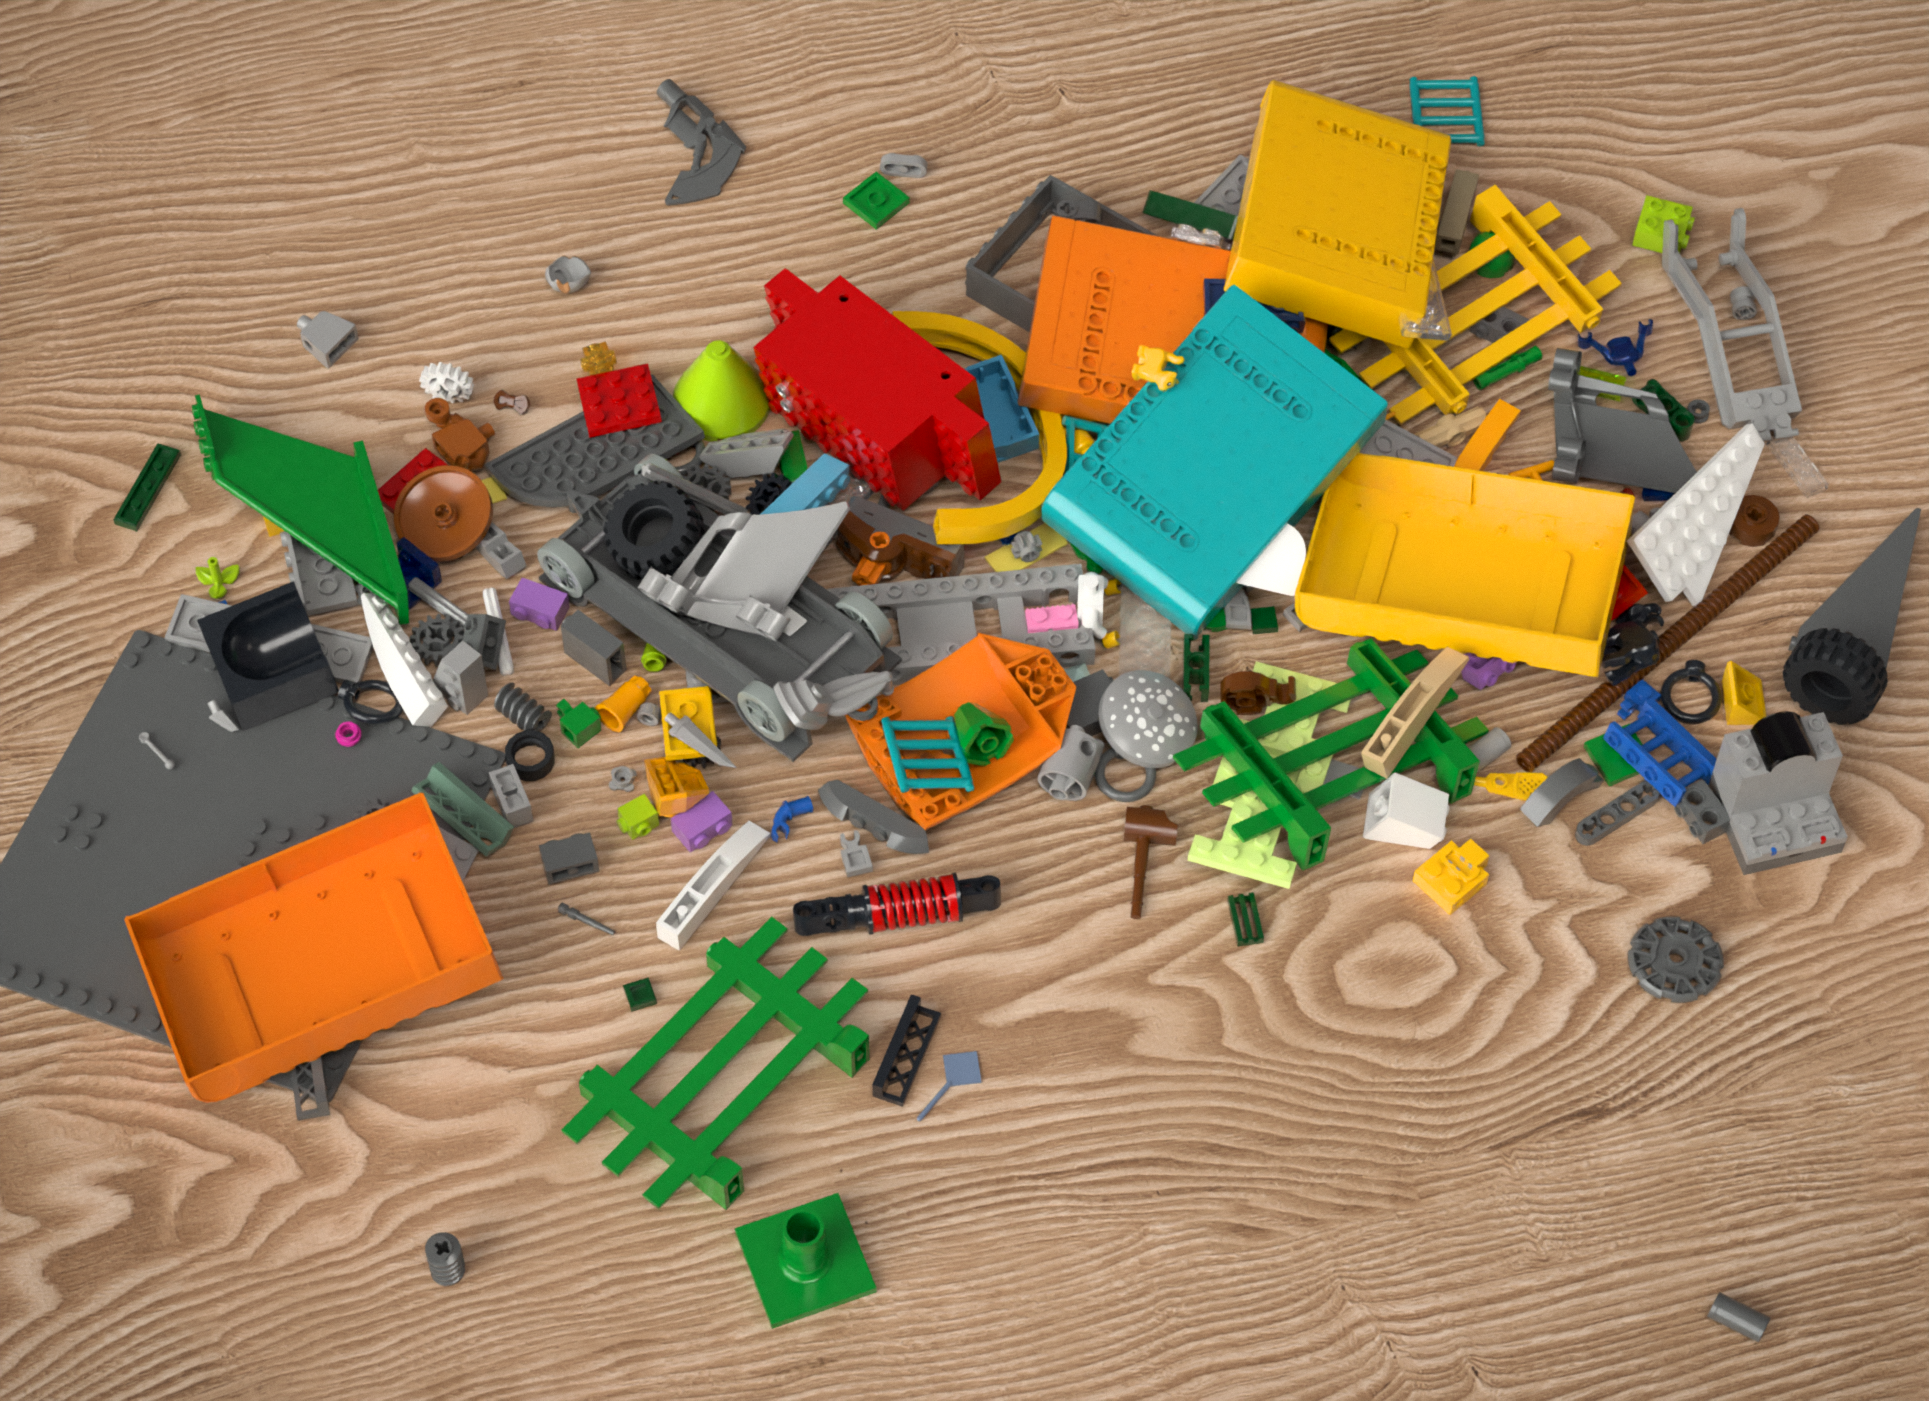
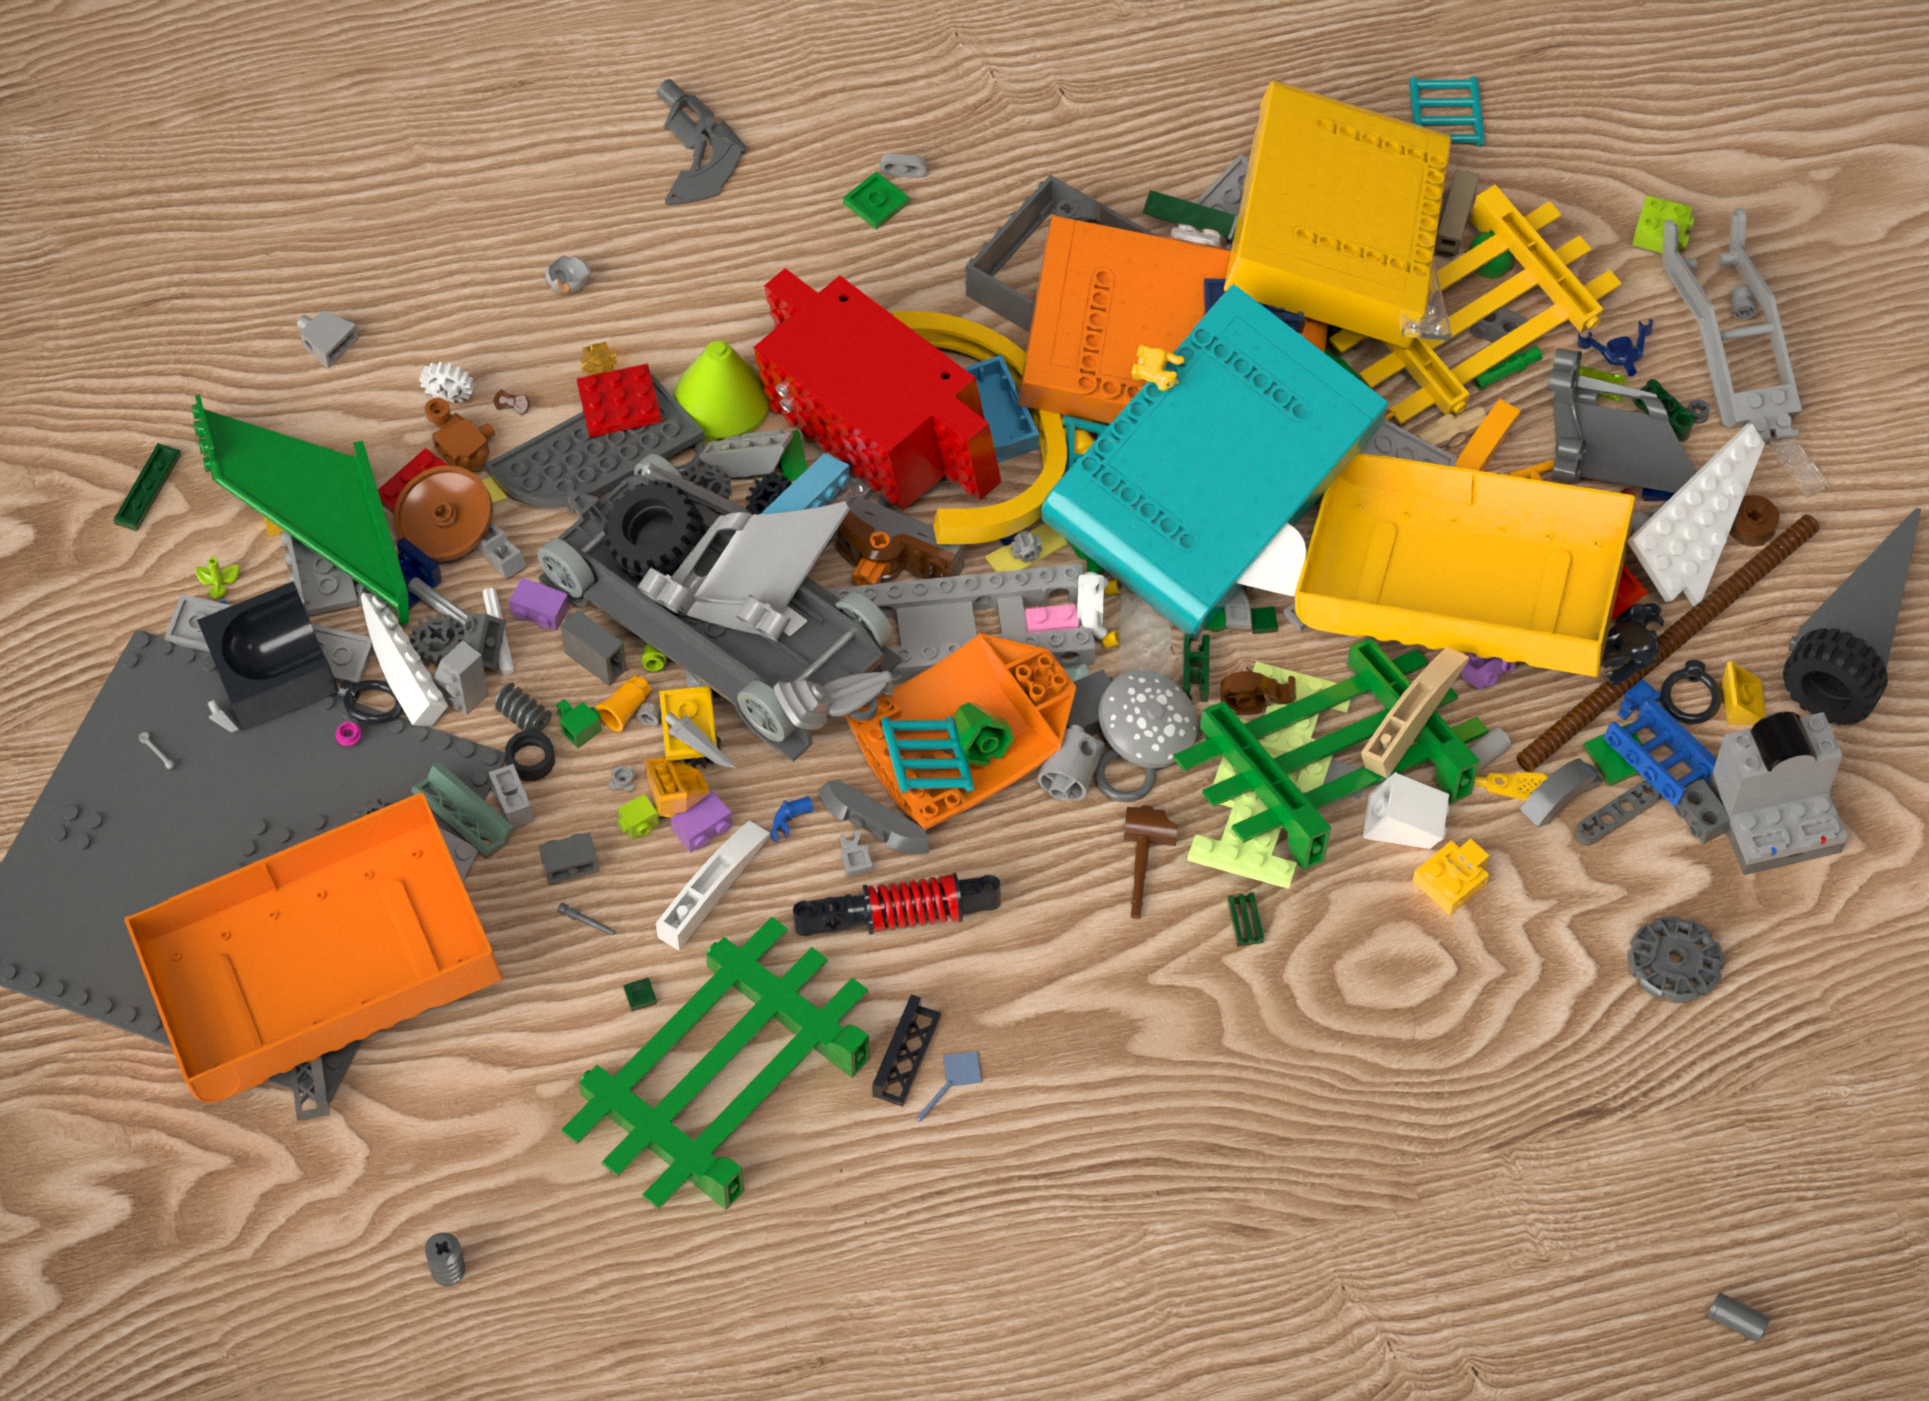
green piece [734,1193,877,1329] -> none

